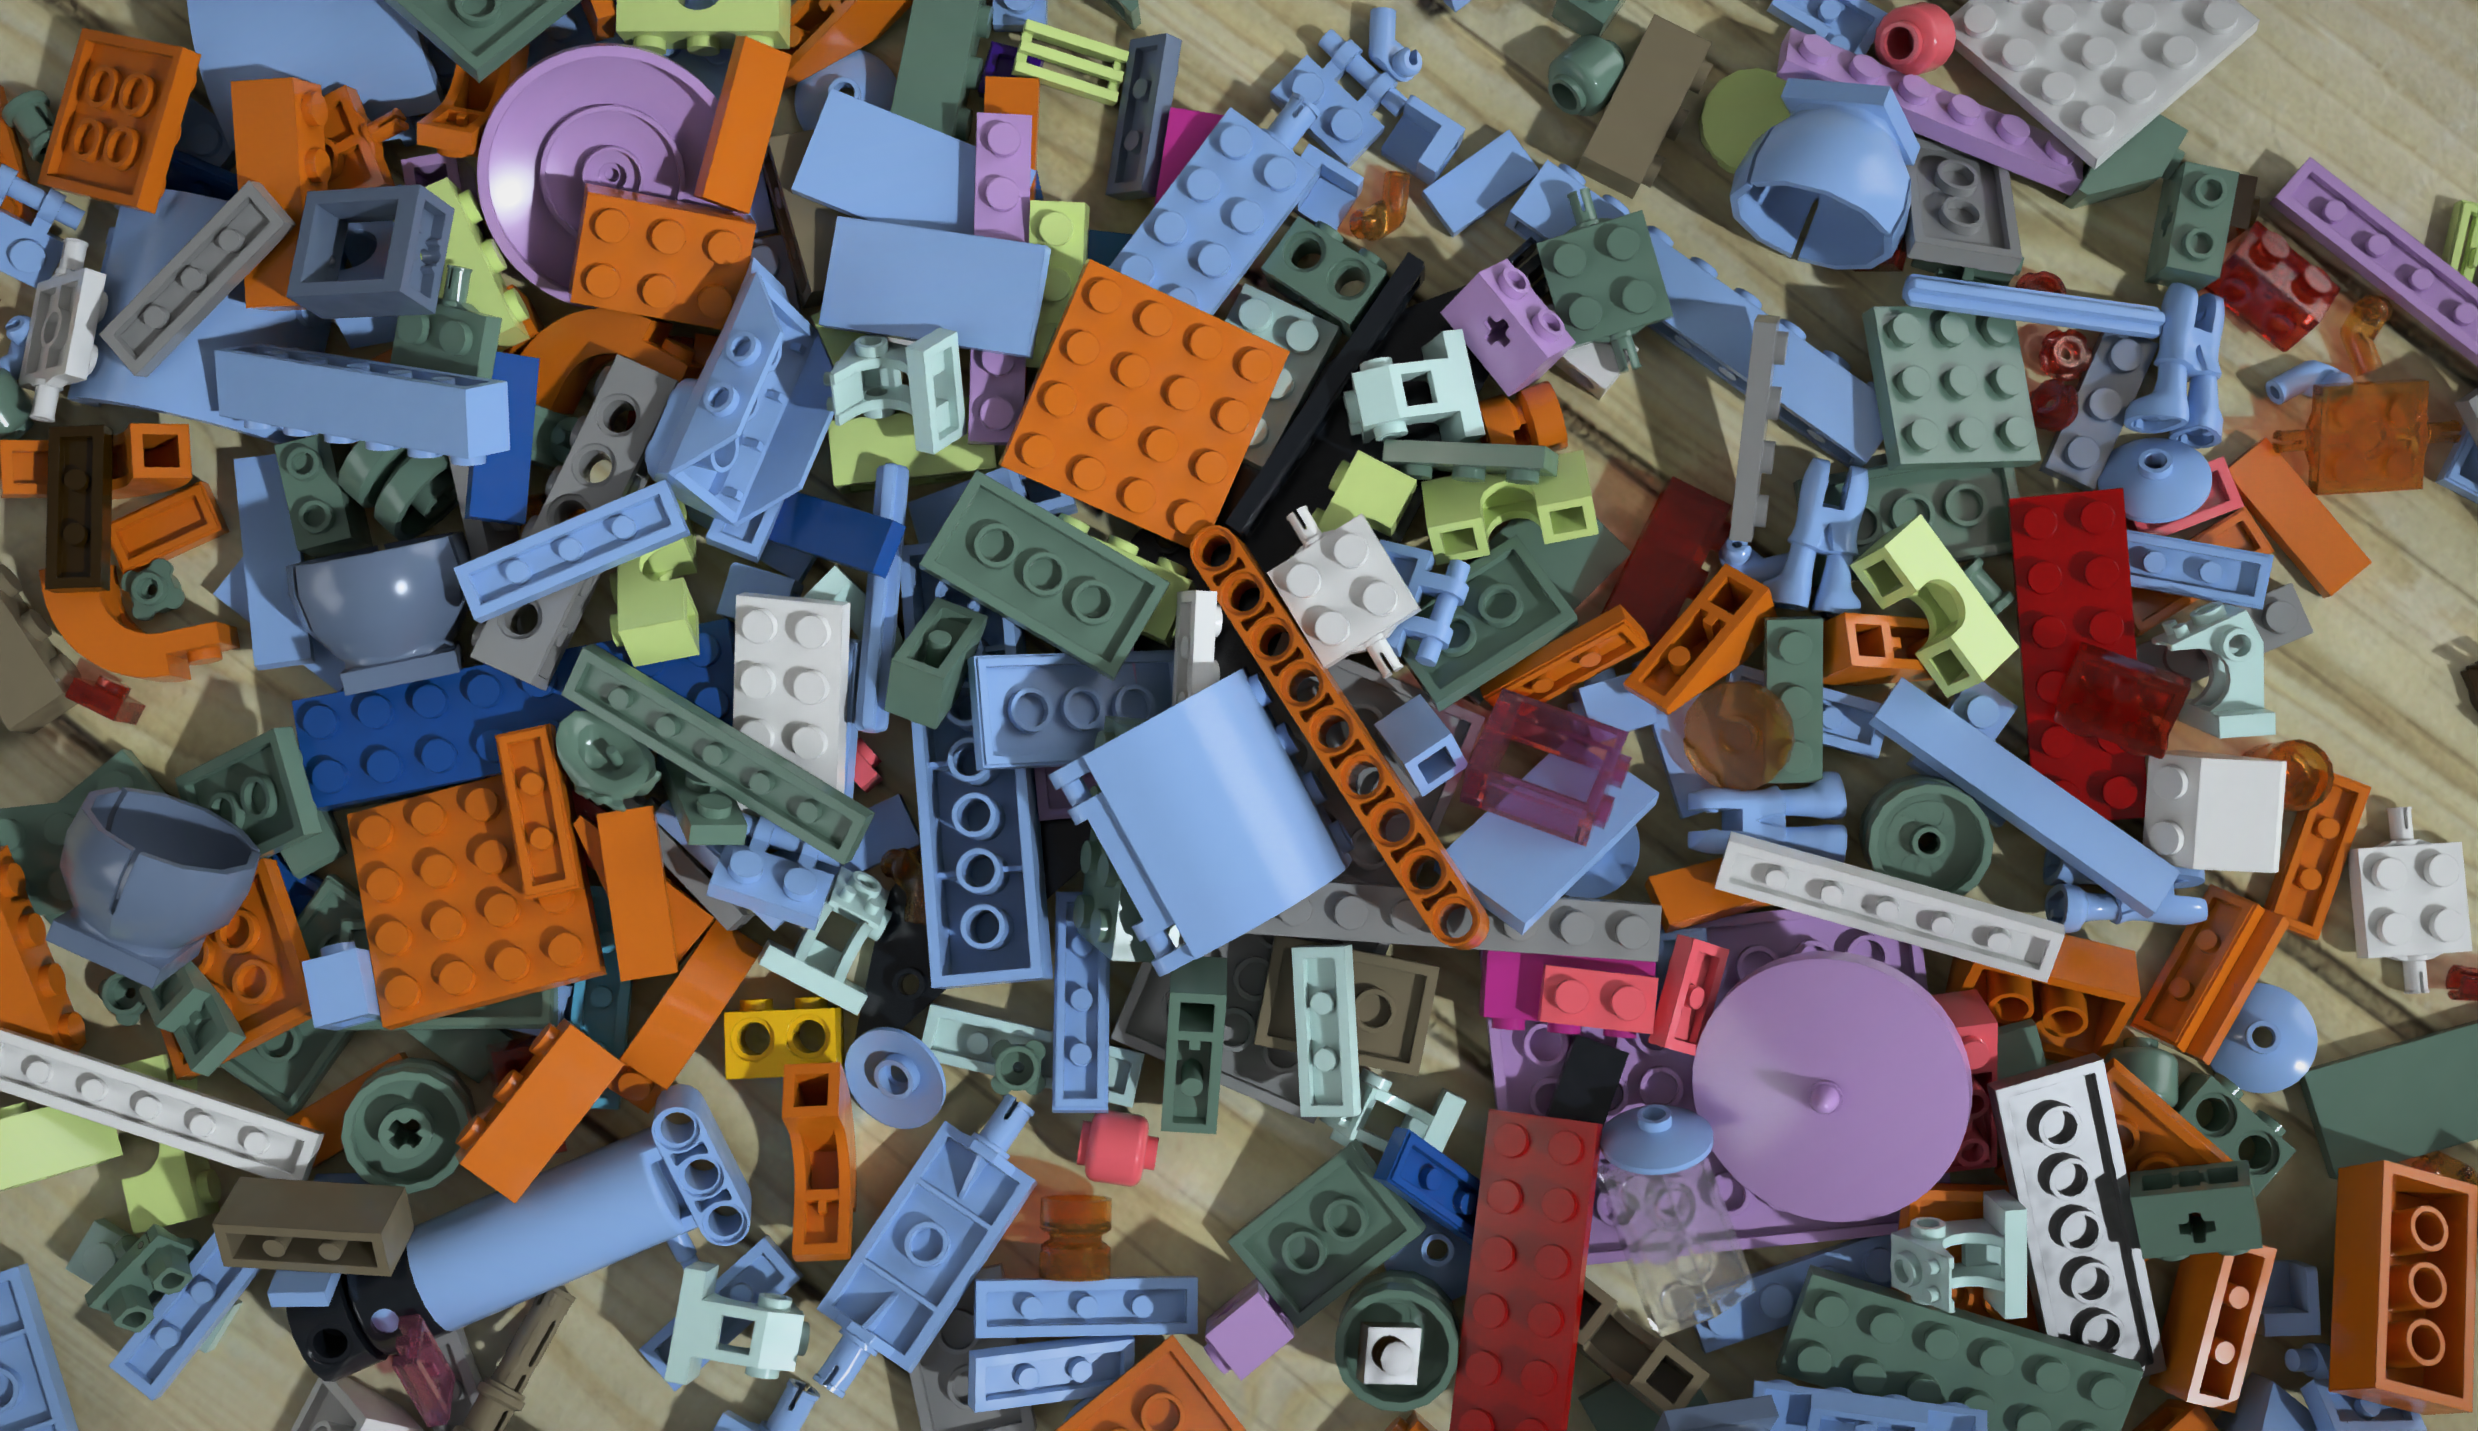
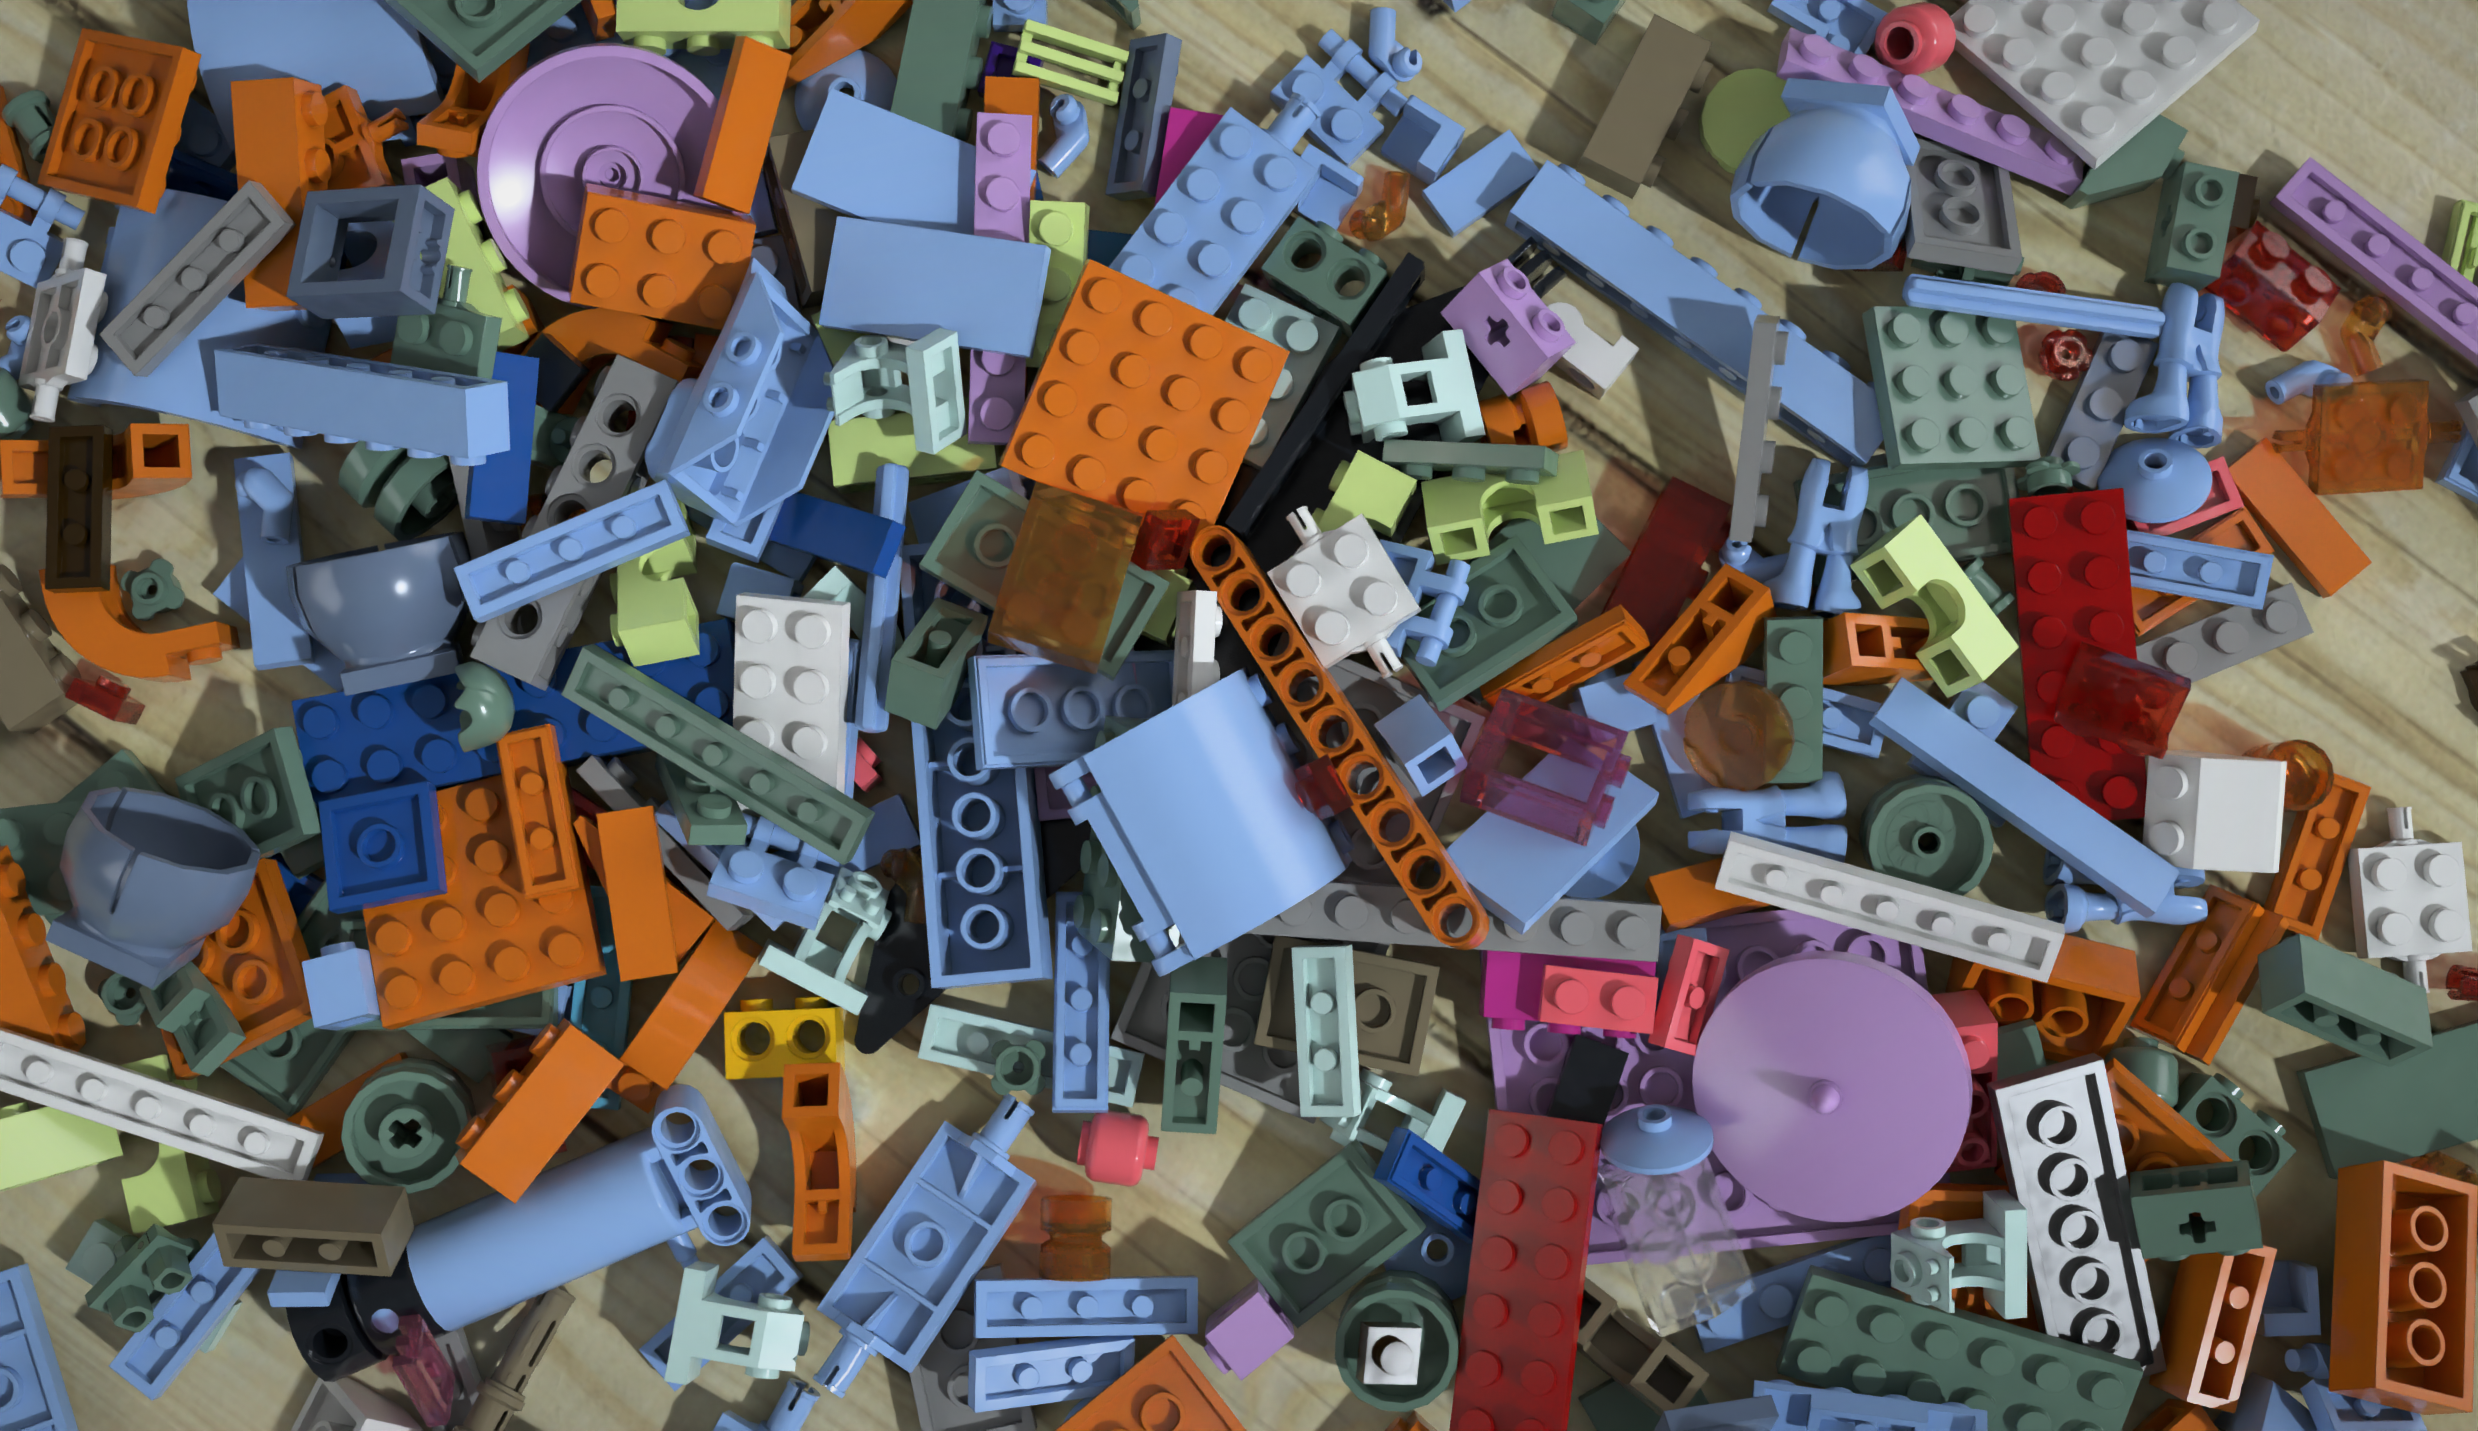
orange tile [111,481,230,574] -> none
sand green brick [274,434,373,558] -> none
sand green hat [555,710,661,812] -> none
light blue dish [845,1027,946,1129] -> none
sand green plate [1536,188,1673,374] -> none
sand green head [1548,35,1627,116] -> none
clear red plate [2029,379,2079,431] -> none
light aqua tile [2152,601,2276,739] -> none
light blue dish [2210,983,2318,1093] -> none
none -> light blue arm [235,467,294,545]
none -> blue plate [318,781,447,914]
none -> sand green hair [454,661,515,752]
none -> black tile [525,333,590,412]
none -> clear orange slope [988,482,1144,674]
none -> light blue arm [1038,94,1090,178]
none -> clear red plate [1130,509,1200,571]
none -> clear red plate [1294,754,1354,820]
none -> sand green plate [2017,456,2081,497]
none -> sand green brick [2257,933,2433,1067]

